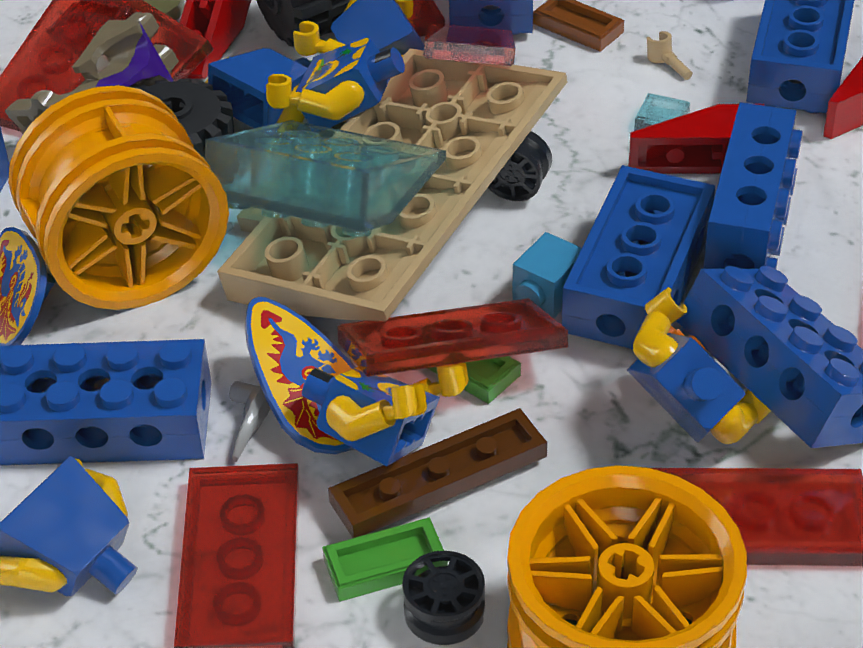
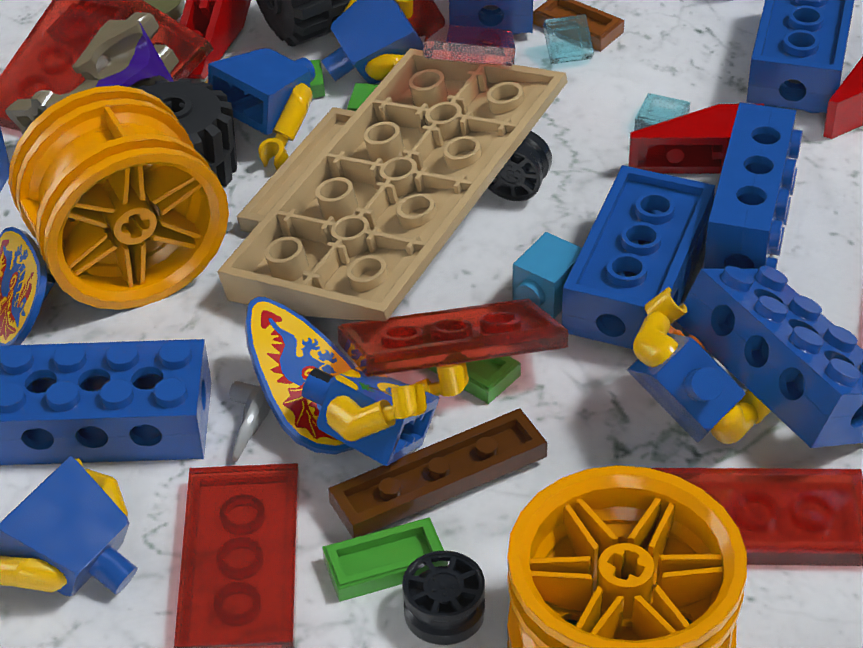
clear light blue slope [205,120,446,237] -> none
torso [266,21,405,134] -> none
tan hand [646,31,693,80] -> none
none -> clear light blue tile [543,14,594,64]

